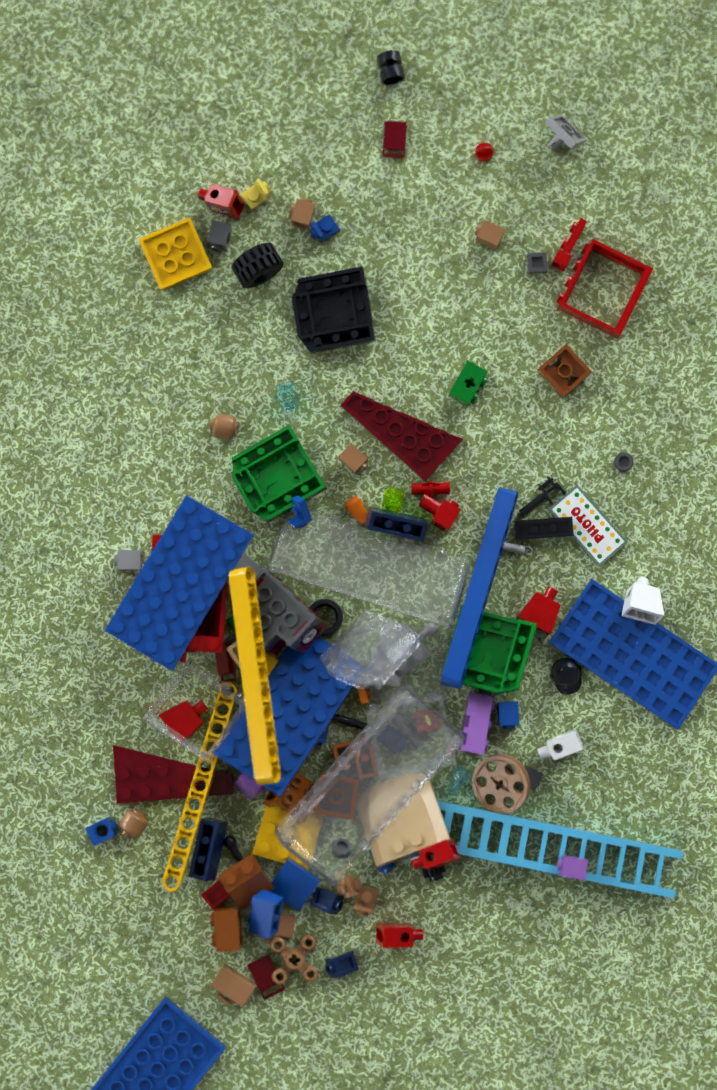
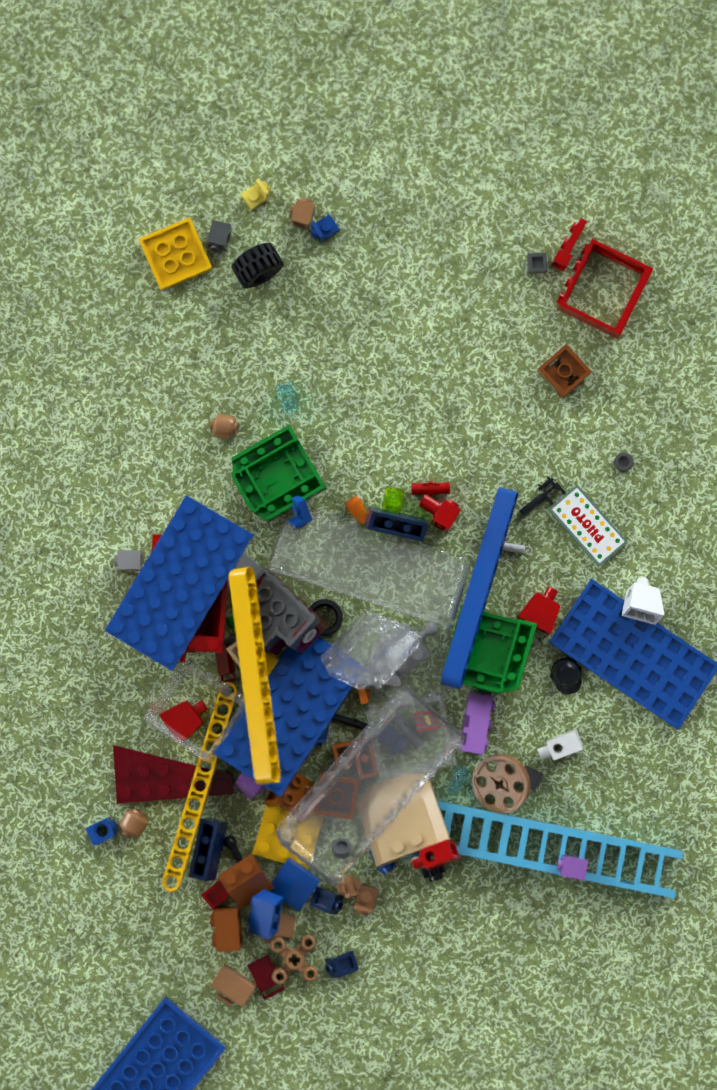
red torso [198,184,245,220] -> none
black wedge [292,266,376,353] -> none
medium nougat brick [338,443,368,474] -> none
dark red wing [340,391,463,482] -> none
black wheel [376,50,405,85] -> none
red torso [376,923,423,948] -> none
dark red piece [383,121,407,159] -> none
green brick [448,360,488,407] -> none
medium nougat brick [474,220,505,251] -> none
red tile [475,142,494,162] -> none
blue brick [497,701,520,729] -> none
black plate [514,517,574,540] -> none
light grey tile [545,114,587,152] -> none

